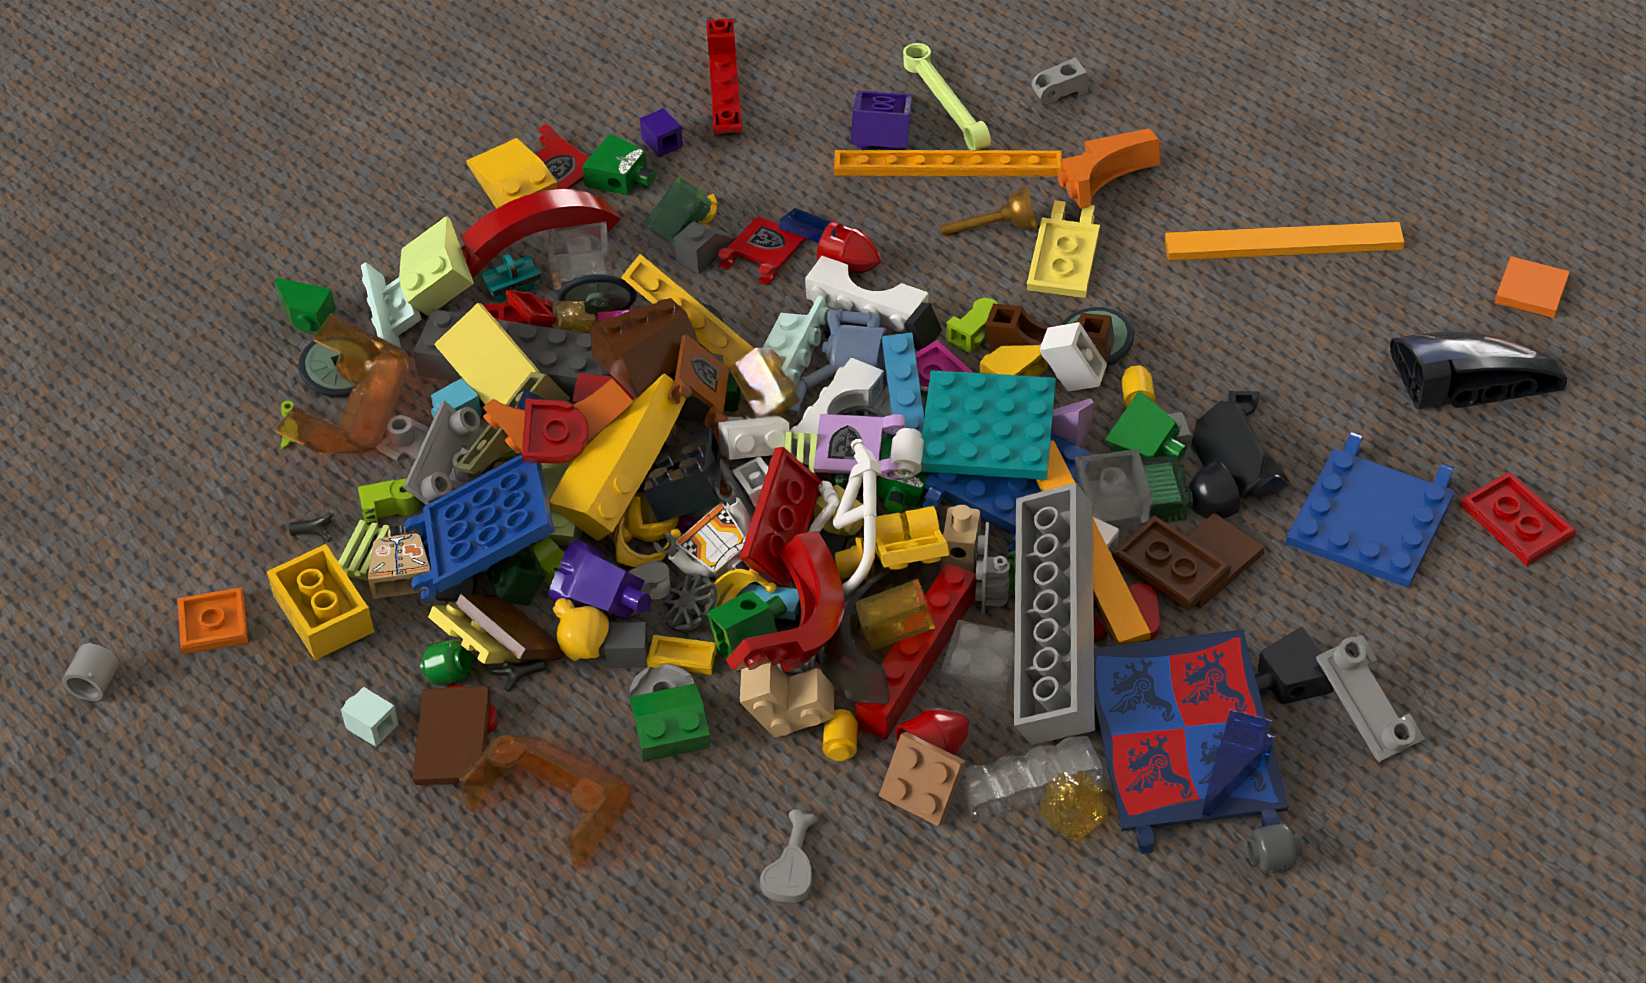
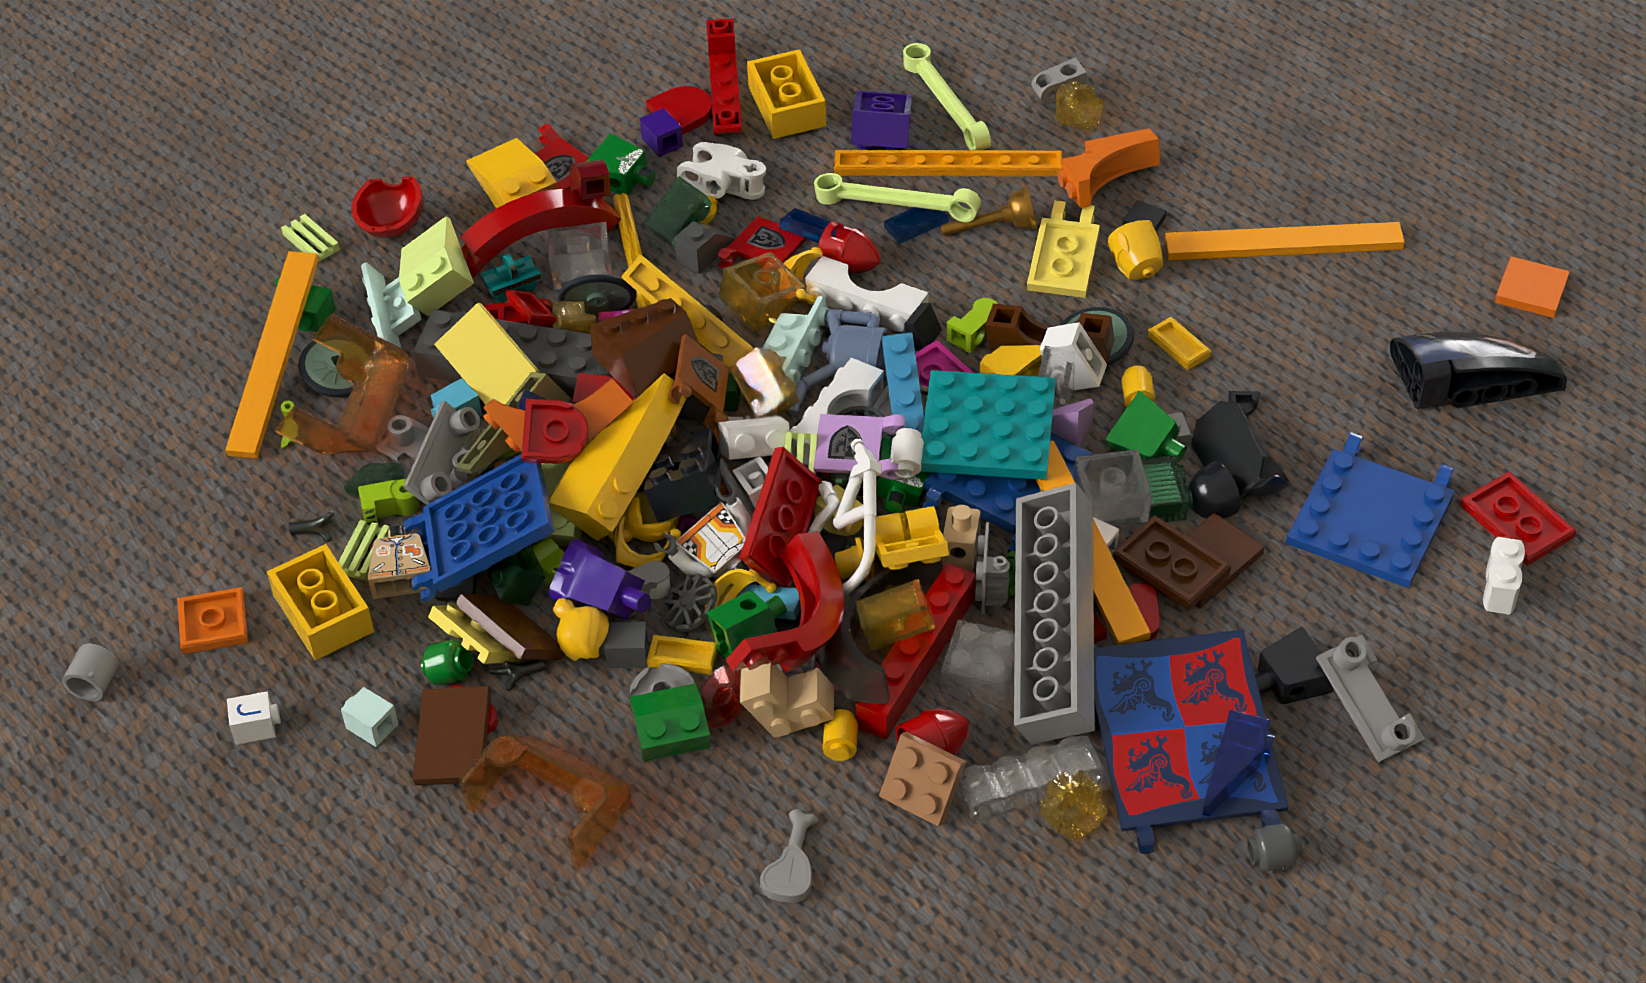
none -> light orange tile [225,251,319,459]
none -> white brick [227,691,281,745]
none -> yellowish green tile [281,214,340,262]
none -> clear green arm [344,462,405,498]
none -> red cylinder [351,176,424,238]
none -> dark red arch [569,160,610,200]
none -> yellow axle [613,193,652,308]
none -> red tile [646,86,712,135]
none -> white piece [677,142,766,200]
none -> clear red dish [699,665,745,728]
none -> clear yellow slope [718,252,807,331]
none -> yellow brick [747,49,826,139]
none -> yellow helmet [780,247,822,304]
none -> yellowish green piece [814,173,981,222]
none -> clear blue tile [884,207,948,244]
none -> clear slope [1038,345,1075,409]
none -> clear yellow hair [1055,80,1104,131]
none -> yellow helmet [1108,220,1163,281]
none -> black piece [1122,200,1167,232]
none -> yellow tile [1148,317,1211,370]
none -> white brick [1483,537,1525,615]

